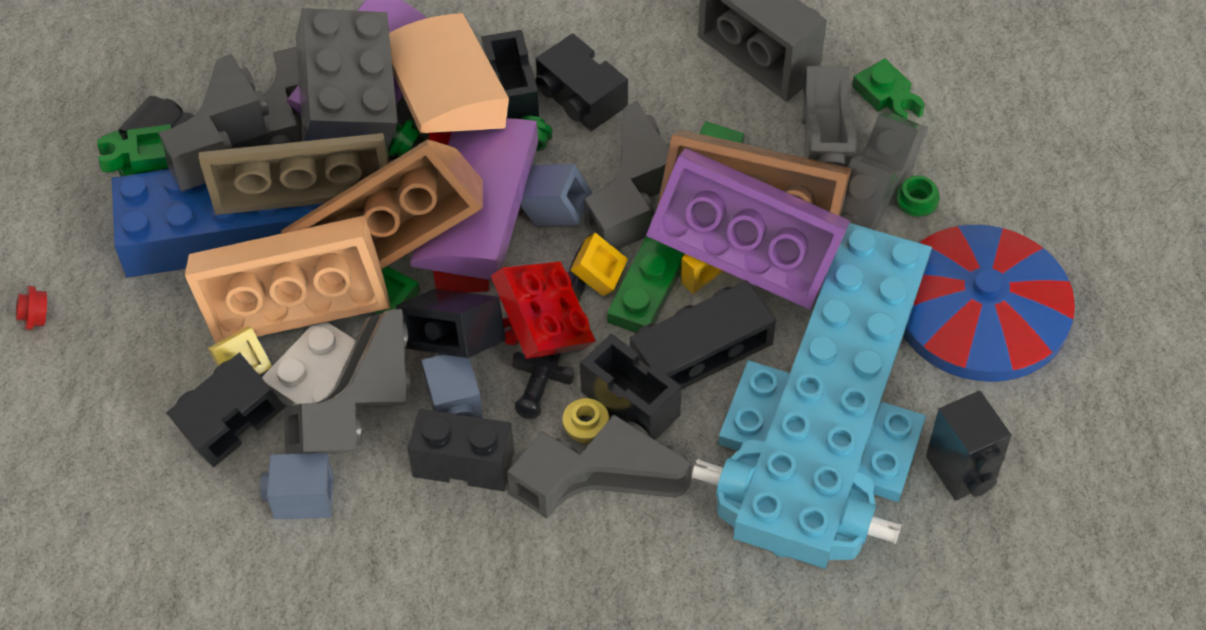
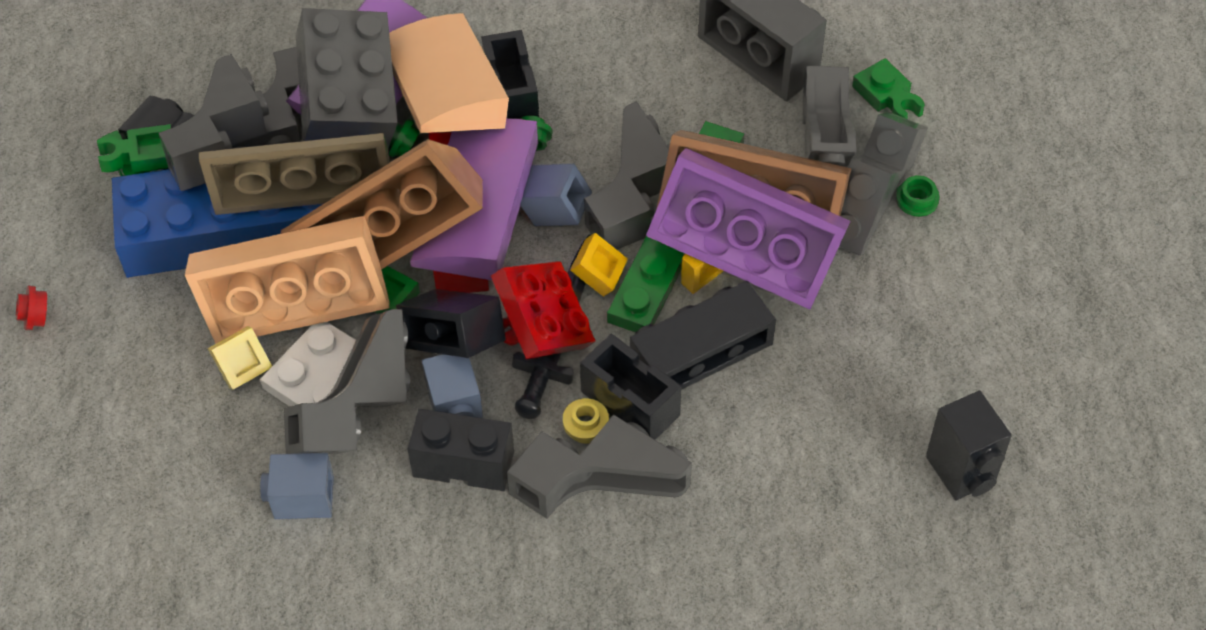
black brick [166,352,286,468] -> none
black brick [535,33,628,132] -> none
medium azure piece [692,223,932,569] -> none
dish [903,225,1075,382] -> none

